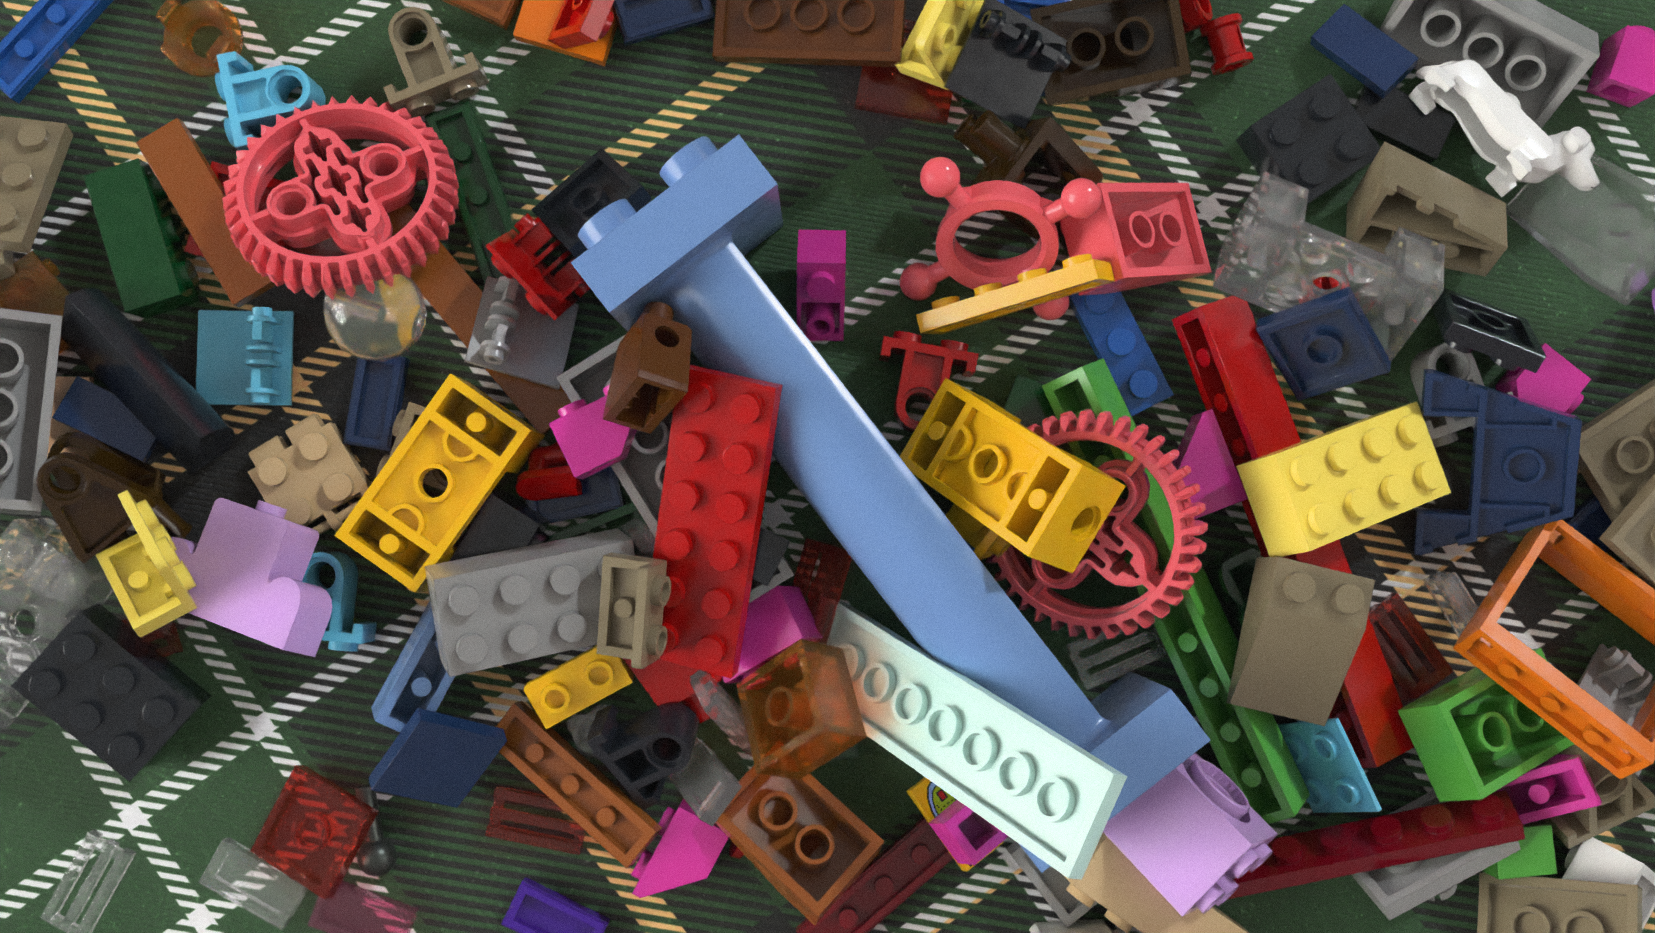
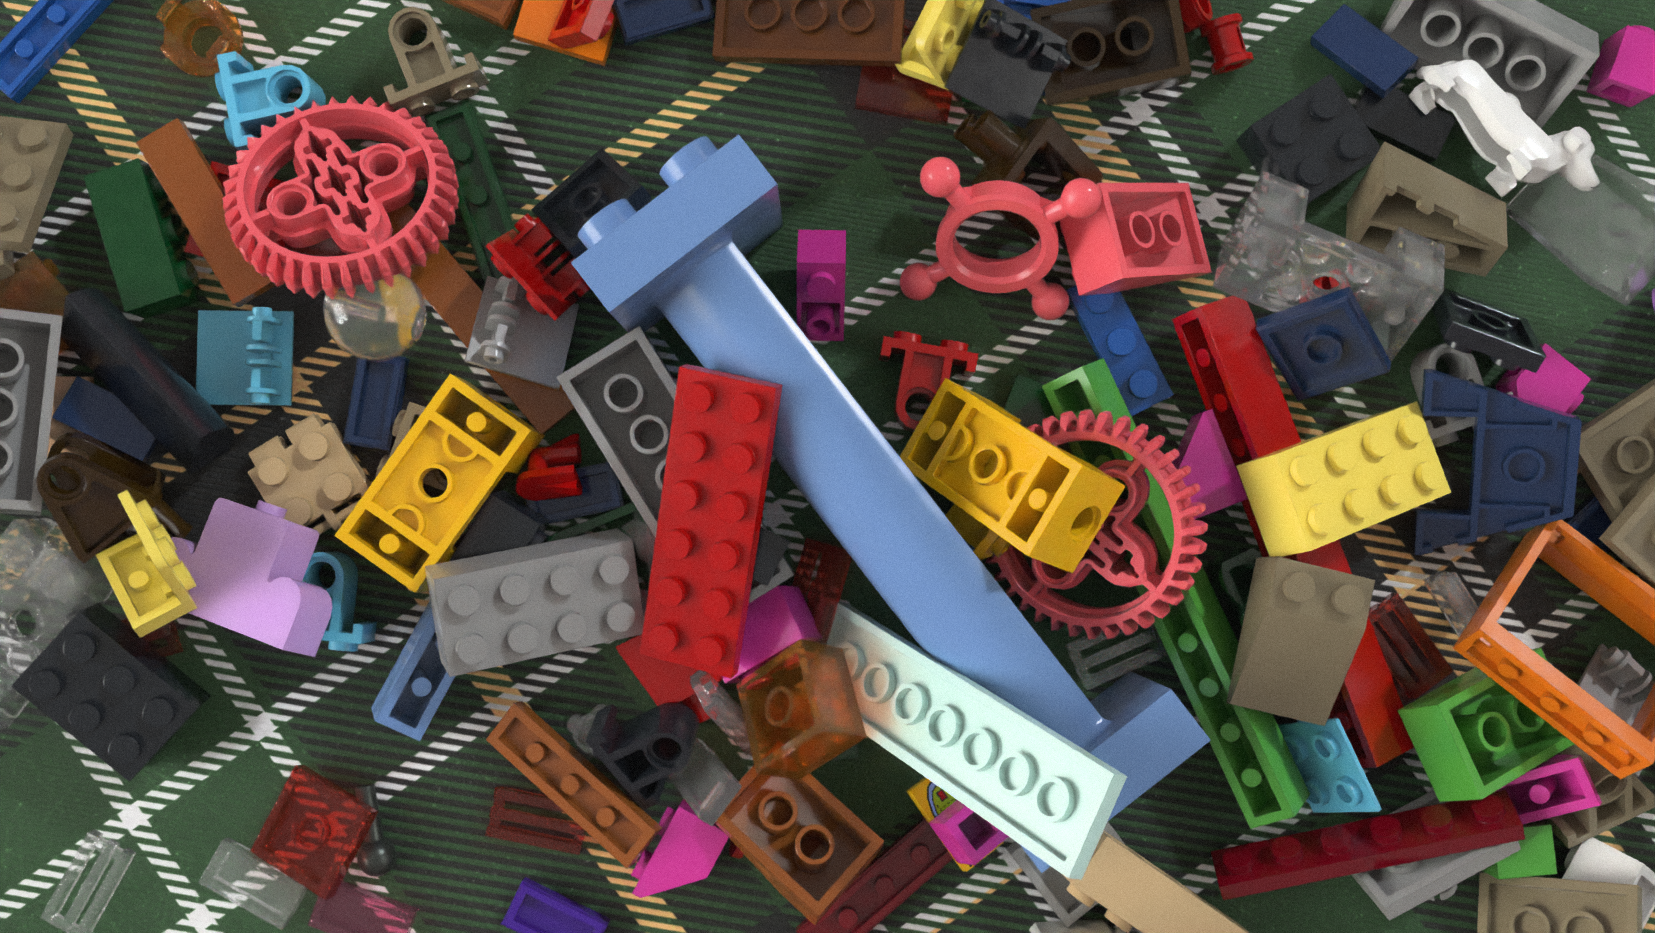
dark blue tile [368,708,507,808] -> none
yellow bracket [524,645,634,729] -> none
dark pink slope [549,384,637,480] -> none
dark tan bracket [596,552,671,669] -> none
reddish brown torso [603,302,692,434] -> none
yellow plate [916,254,1115,334] -> none
lavender brick [1103,752,1278,916] -> none

